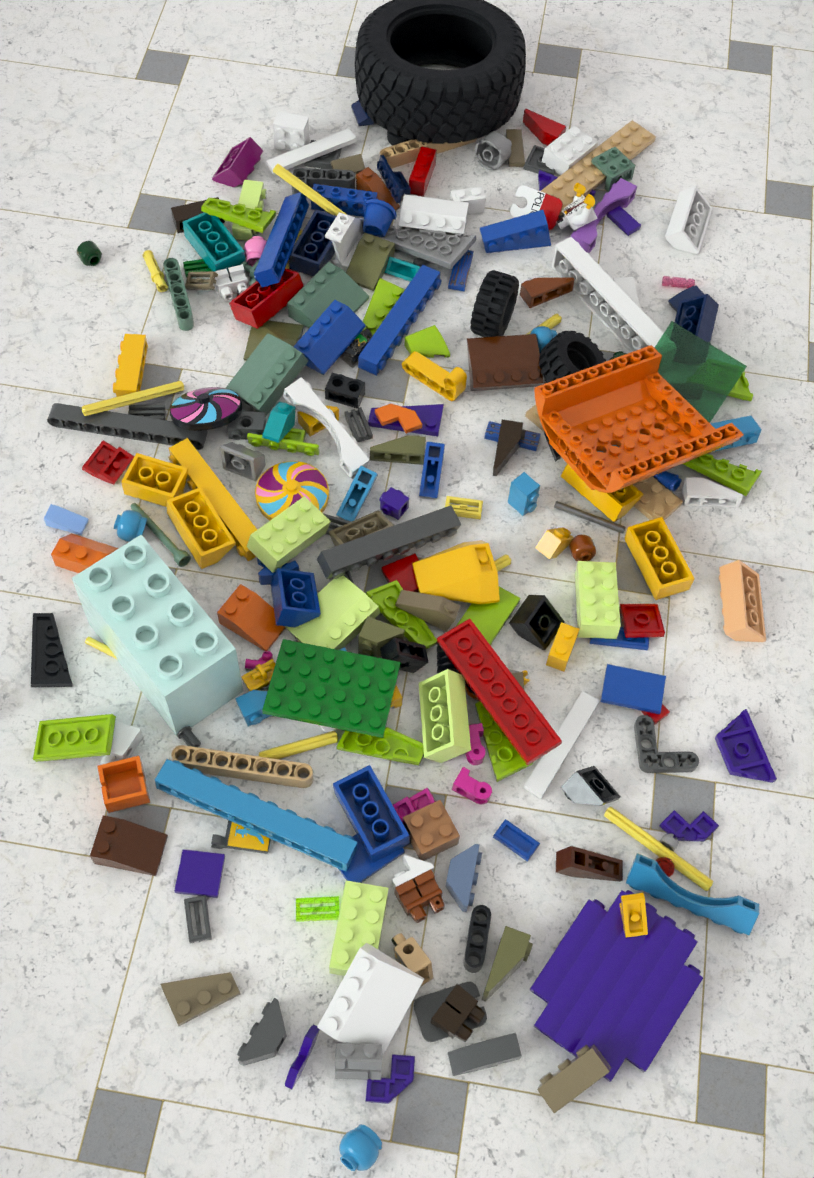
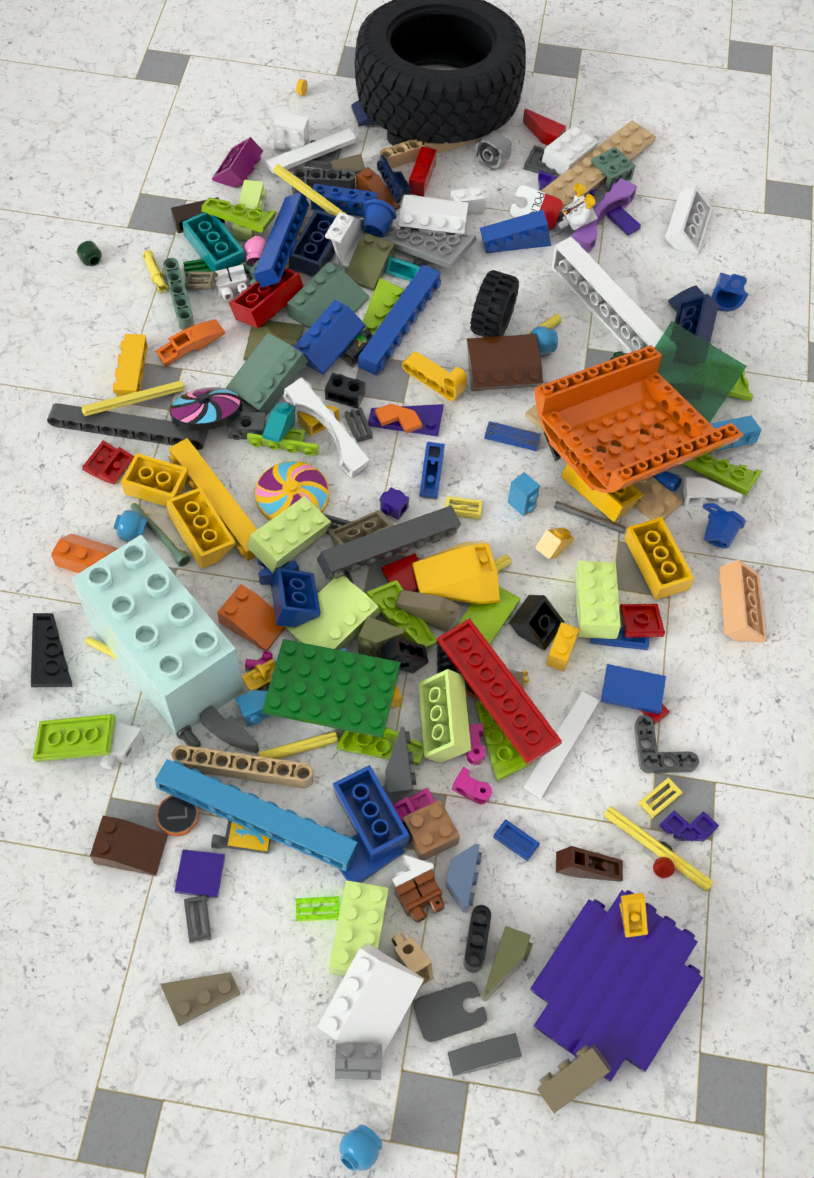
light blue slope [44,504,89,535] -> none
orange piece [97,756,150,813] -> none
dark grey tile [128,404,165,420] -> none
light grey slope [220,442,266,482] -> none
dark grey slope [237,998,287,1066] -> none
dark purple tile [285,1024,320,1089] -> none
dark azure slope [336,466,378,522] -> none
dark purple tile [366,1054,415,1104] -> none
olive slope [370,435,426,465] -> none
lime slope [404,325,450,358] -> none
dark brown hips [430,984,485,1042] -> none
blue tile [448,250,474,292] -> none
dark brown slope [493,419,526,476] -> none
dark tan tile [506,129,525,167] -> none
dark orange slope [520,277,575,308] -> none
black tyre [539,331,606,383] -> none
slope [561,766,621,806] -> none
dark orange head [569,535,596,562] -> none
dark azure arch [626,853,760,935] -> none
clear pink axle [662,276,695,288] -> none
dark purple wing [715,709,777,783] -> none
none -> orange slope [155,319,226,367]
none -> black tile [156,795,199,836]
none -> dark grey slope [200,706,259,753]
none -> yellow tile [296,79,308,96]
none -> dark grey slope [385,727,417,793]
none -> light yellow tile [638,777,683,819]
none -> blue container [702,503,746,549]
none -> blue container [711,272,748,311]

